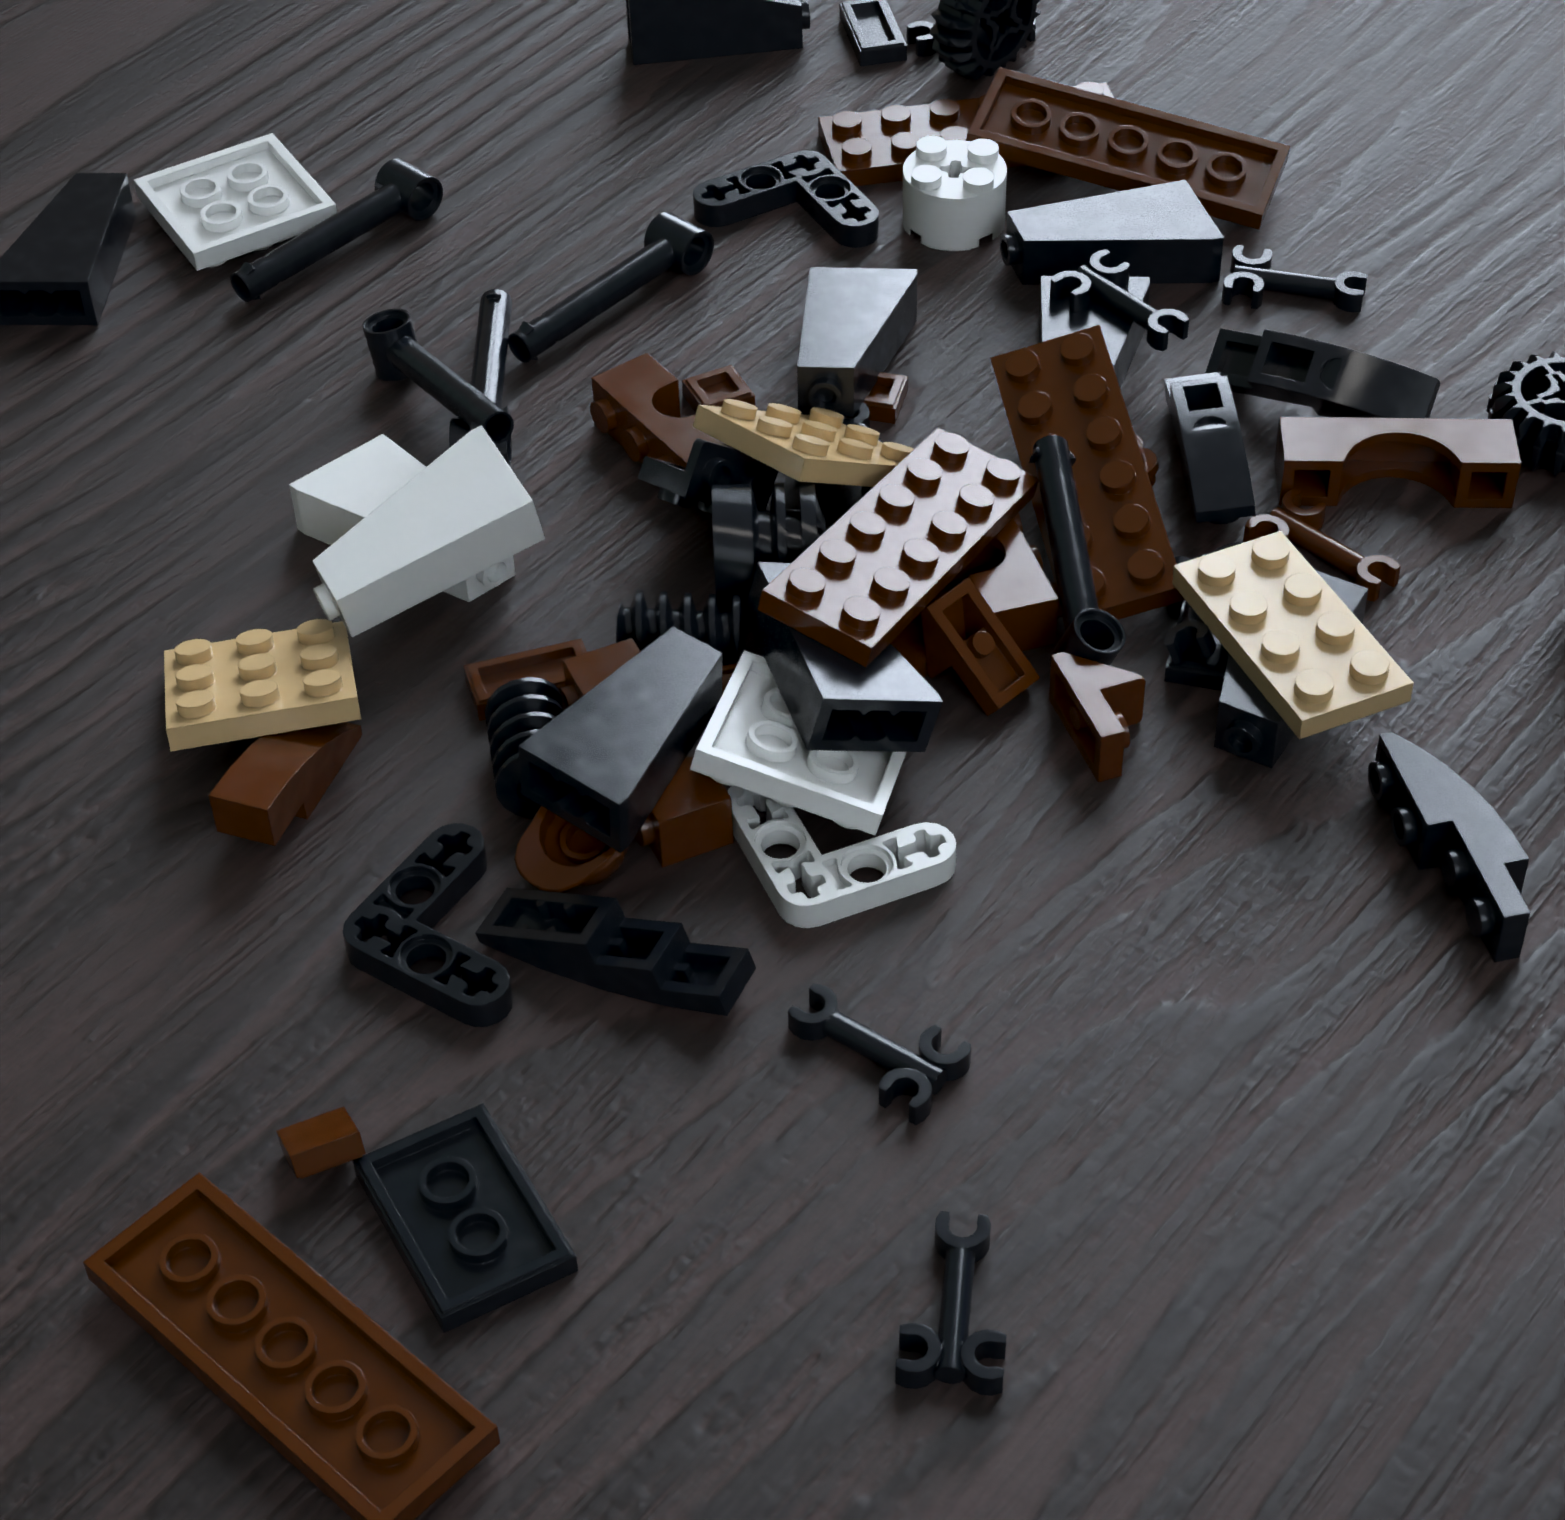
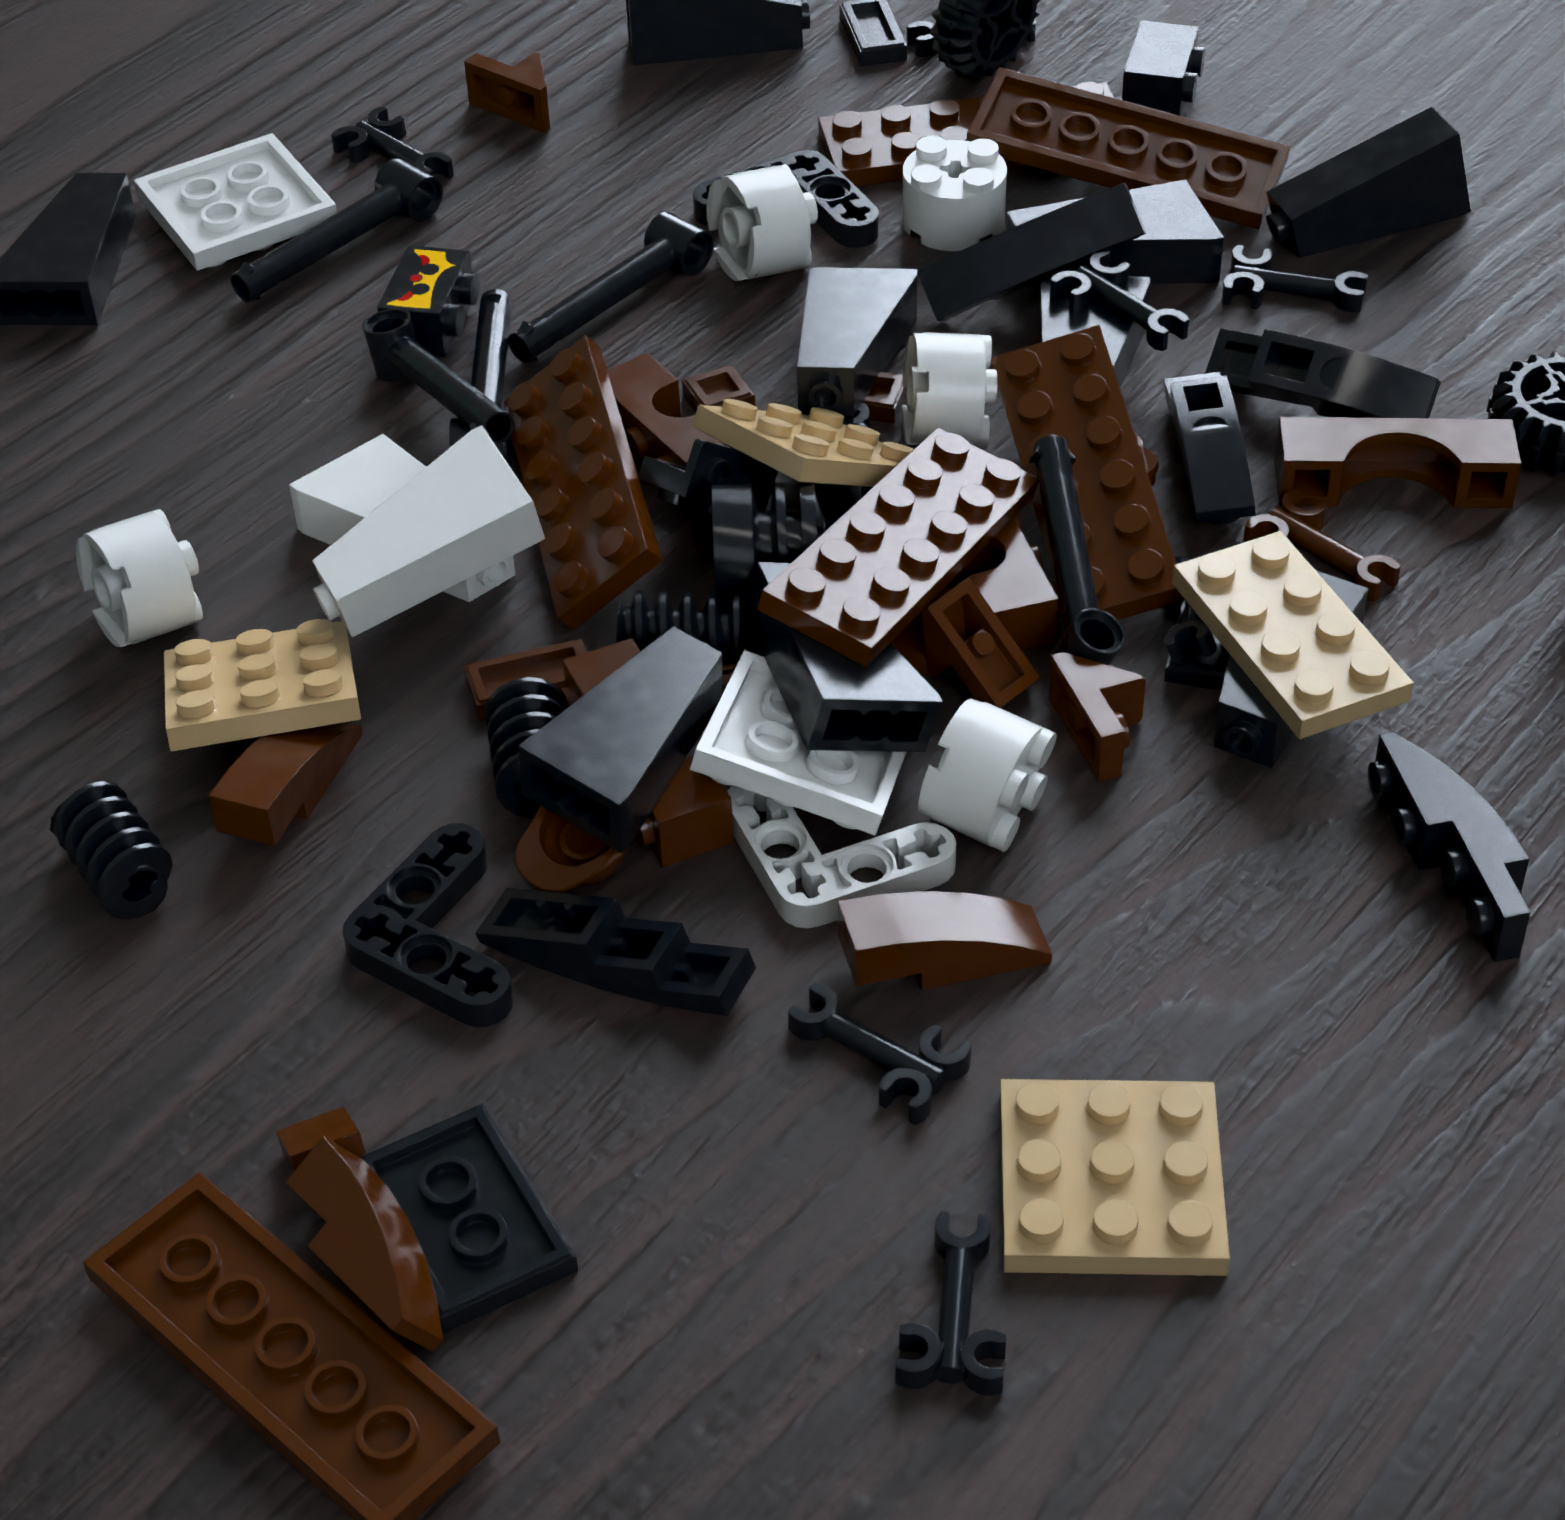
none -> black piece [50,781,173,920]
none -> white brick [76,509,203,647]
none -> reddish brown slope [286,1136,443,1352]
none -> black bar [331,106,454,179]
none -> black brick [377,245,480,358]
none -> reddish brown slope [464,51,550,133]
none -> reddish brown plate [504,335,663,630]
none -> white brick [707,165,818,281]
none -> slope [838,891,1052,990]
none -> white brick [902,332,997,448]
none -> black slope [917,183,1147,322]
none -> white brick [918,698,1057,852]
none -> tan plate [1000,1079,1230,1276]
none -> brick [1122,20,1205,116]
none -> black slope [1266,106,1471,258]

